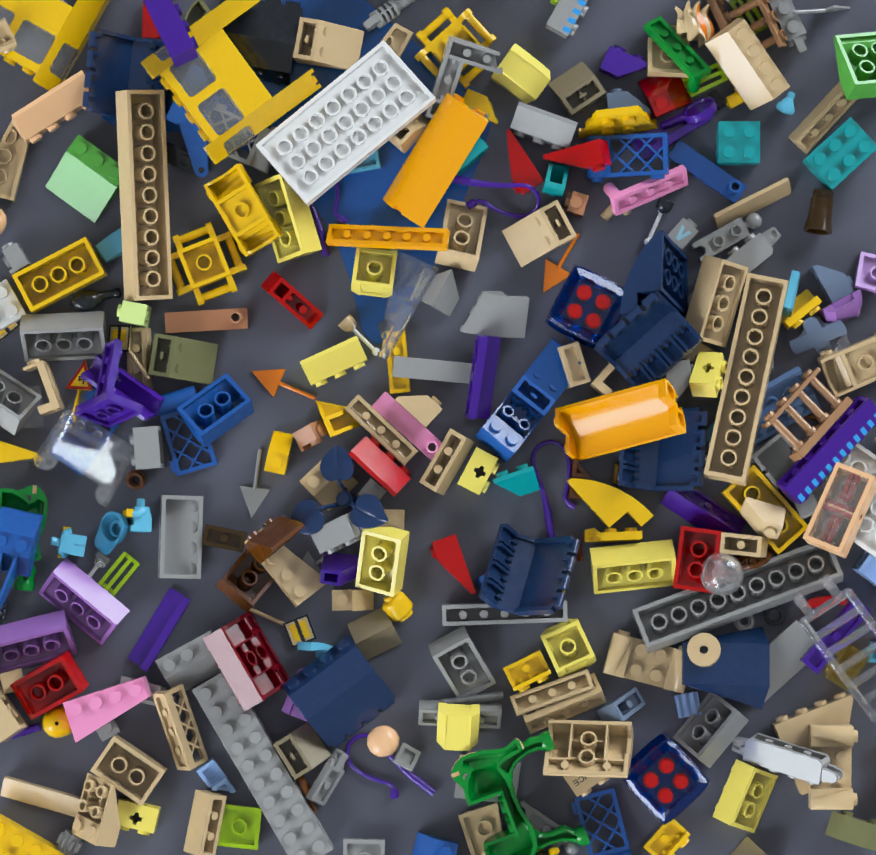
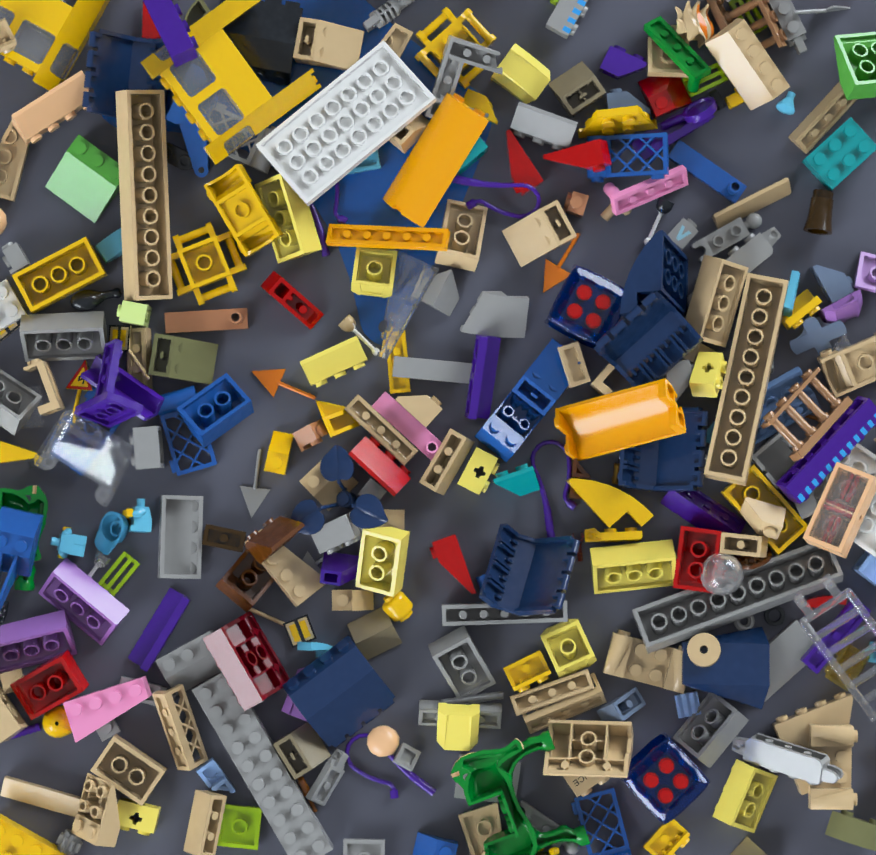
reddish brown plate [126,469,147,490] -> none
teal slope [542,161,570,197] -> none
teal brick [716,121,760,166] -> none

